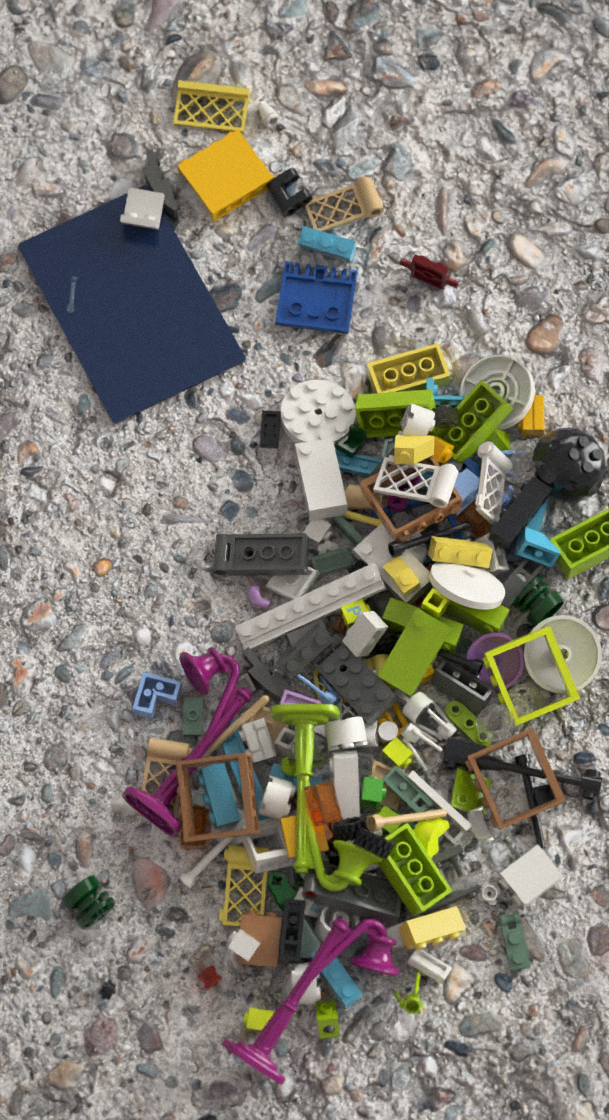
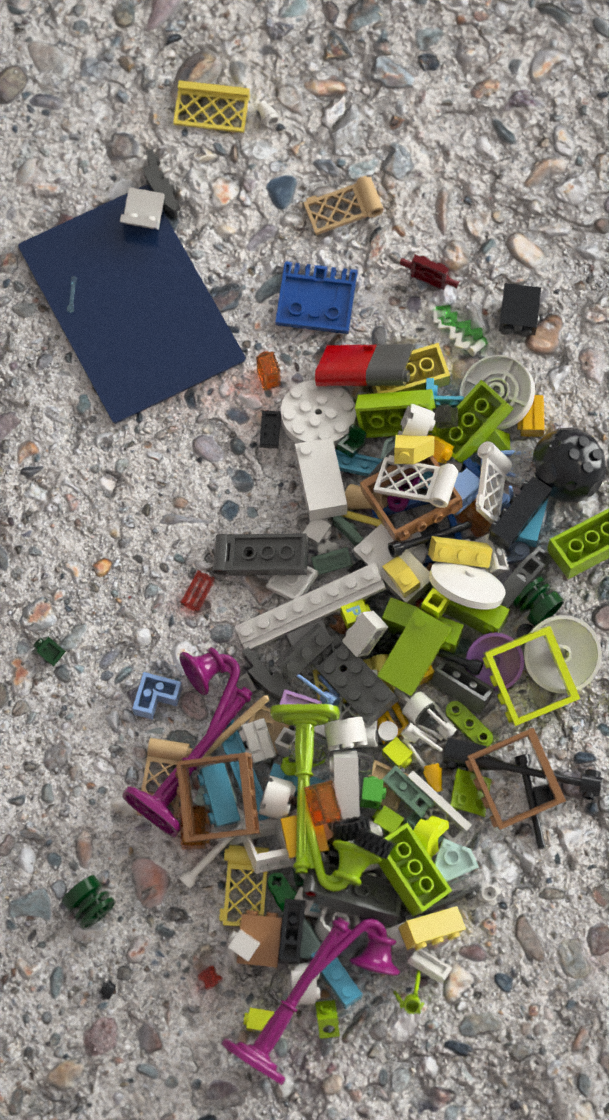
yellow panel [177,130,274,222] -> none
sand green plate [183,697,204,736] -> none
lavender arm [248,584,271,610] -> none
black connector [266,168,313,217] -> none
medium azure brick [298,226,357,262] -> none
tan piece [366,809,447,832] -> none
white helmet [467,806,493,842] -> none
clear plate [475,704,515,744] -> none
white brick [499,844,563,908] -> none
sand green plate [499,912,531,972] -> none
medium azure slope [517,527,561,568] -> none
none -> dark green bracket [32,637,66,667]
none -> clear red tile [181,570,215,612]
none -> clear orange brick [256,351,281,390]
none -> door [315,344,414,386]
none -> yellow cone [423,763,443,792]
none -> piece [433,305,488,357]
none -> light aqua plate [434,839,479,882]
none -> black brick [499,283,542,336]

